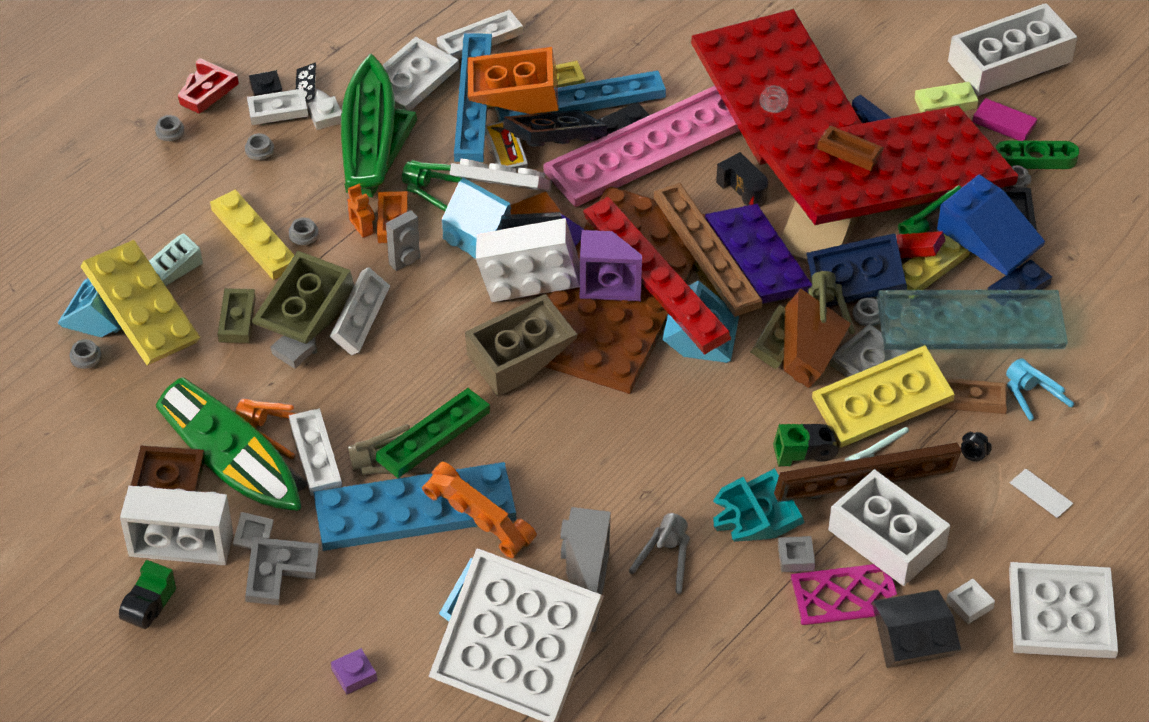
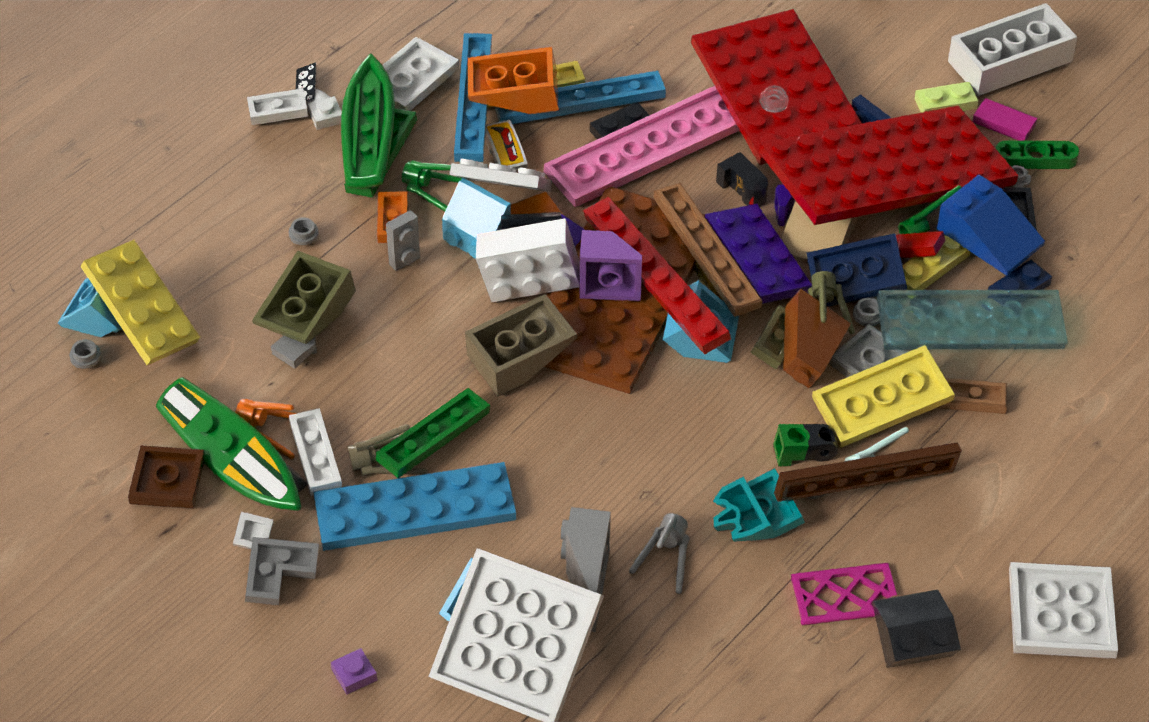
leg [119,559,176,629] -> none
white brick [120,486,233,565] -> none
light aqua slope [149,233,203,286] -> none
light grey plate [155,115,184,141] -> none
red wing [178,58,239,114] -> none
light yellow plate [210,189,294,280] -> none
olive plate [217,288,256,343] -> none
light grey plate [245,134,274,160] -> none
black plate [249,70,282,96] -> none
white plate [330,267,390,355] -> none
orange plate [347,184,375,238] -> none
orange plate [422,462,537,558] -> none
white plate [437,10,523,59] -> none
black plate [503,110,607,147] -> none
light grey plate [778,536,815,572] -> none
dark orange tile [817,126,884,171] -> none
white brick [828,469,950,586] -> none
white plate [946,579,995,624] -> none
black plate [961,432,992,461] -> none
medium azure plant [1006,358,1074,421] -> none
white sticker [1009,469,1073,518] -> none
none -> dark purple slope [774,185,796,227]

